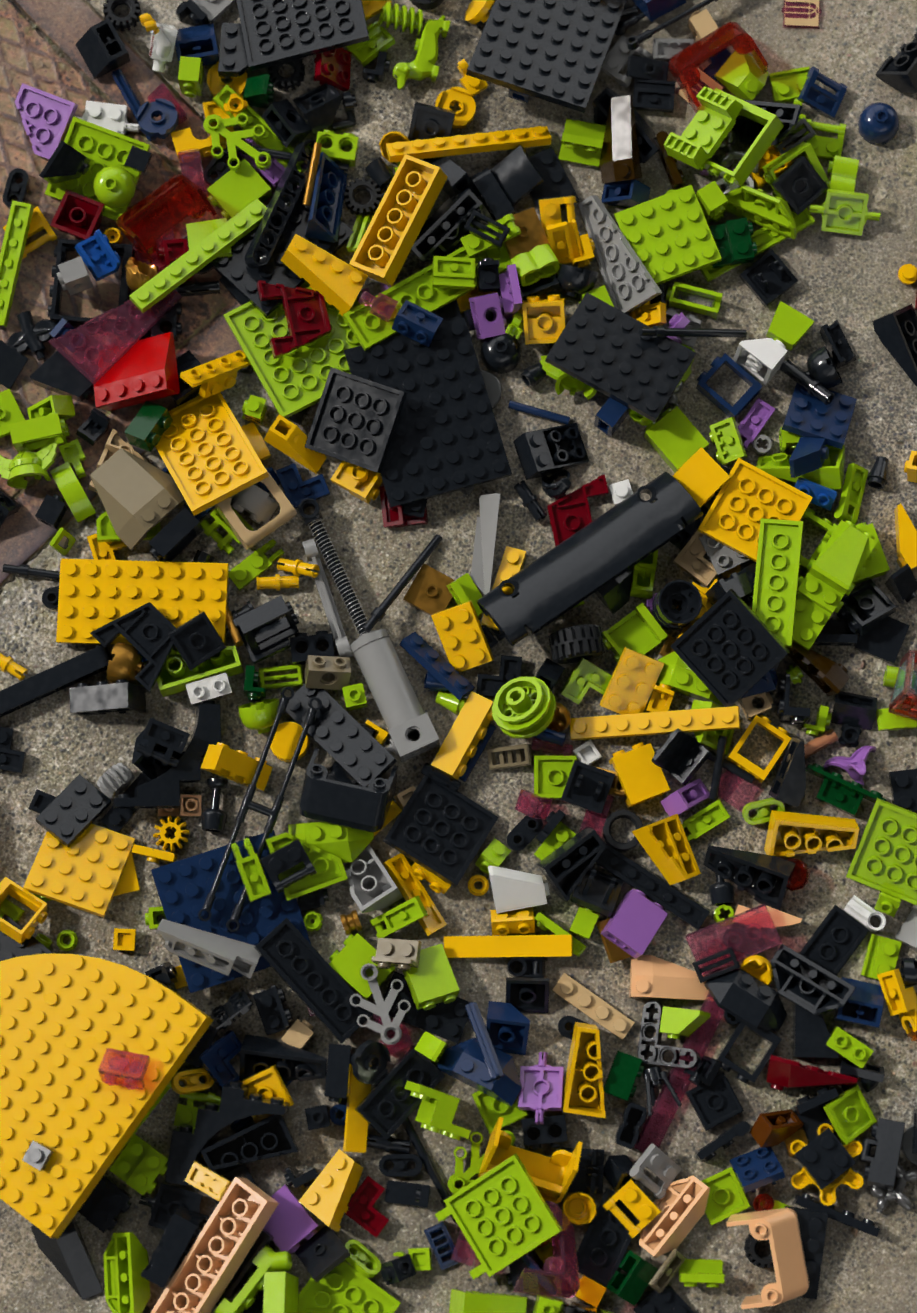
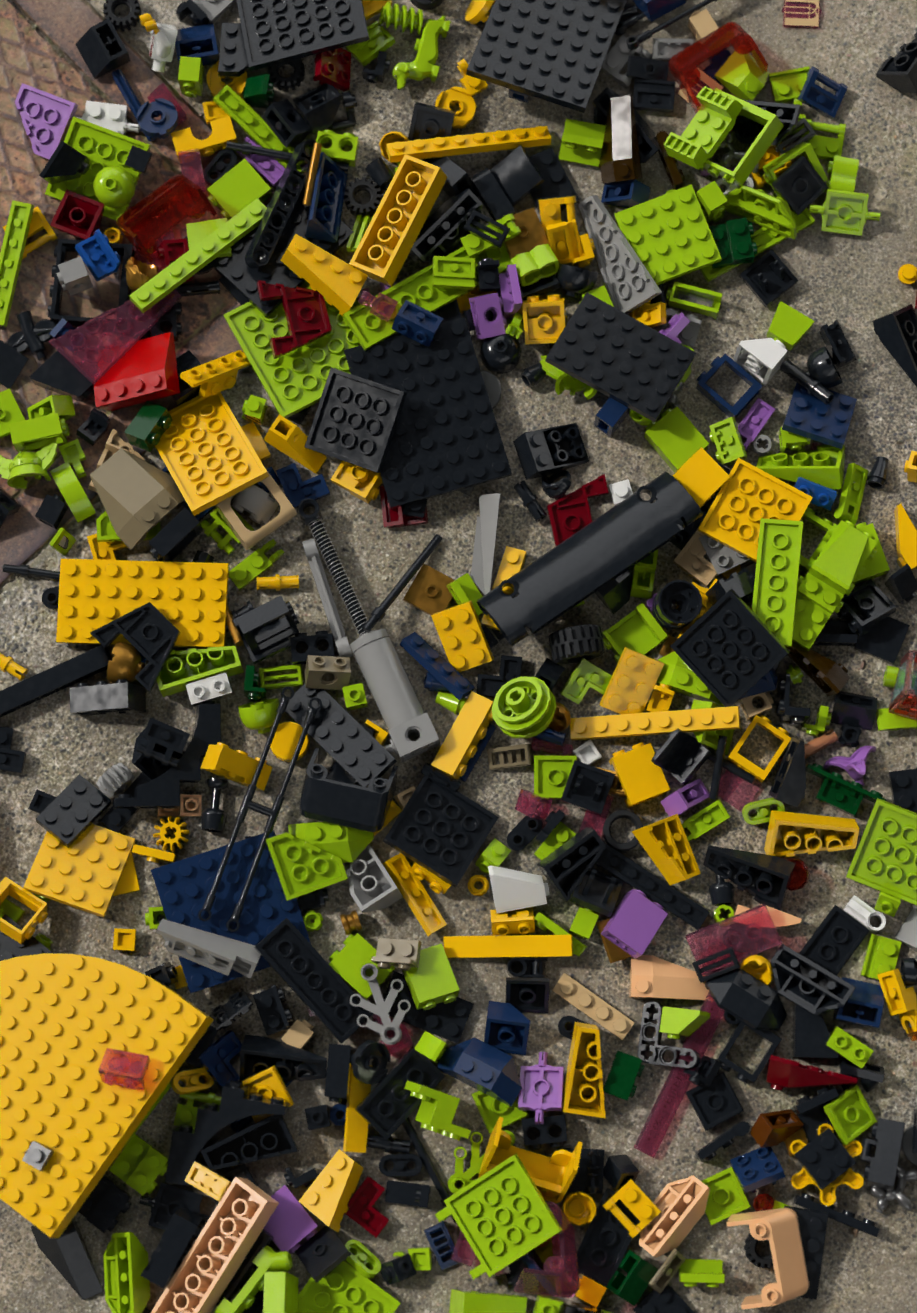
black plate [3,168,30,209] -> none
lime plate [56,930,78,951] -> none
black plate [167,611,227,670] -> none
lime plant [203,113,272,171] -> none
yellow plate [223,93,248,117] -> none
lime hinge [231,838,271,902] -> none
black plate [260,839,317,894] -> none
yellow pin [277,557,320,578] -> none
lime plate [370,896,428,938] -> none
dark blue axle [465,1002,504,1080] -> none
dark blue bar [508,400,570,425] -> none
black brick [615,1102,647,1149] -> none
light grey plate [629,1143,682,1199] -> none
black bar [638,325,747,338] -> none
black plant [644,1067,682,1117] -> none
dark blue slope [789,437,829,478] -> none
dark blue cylinder [858,102,899,145] -> none

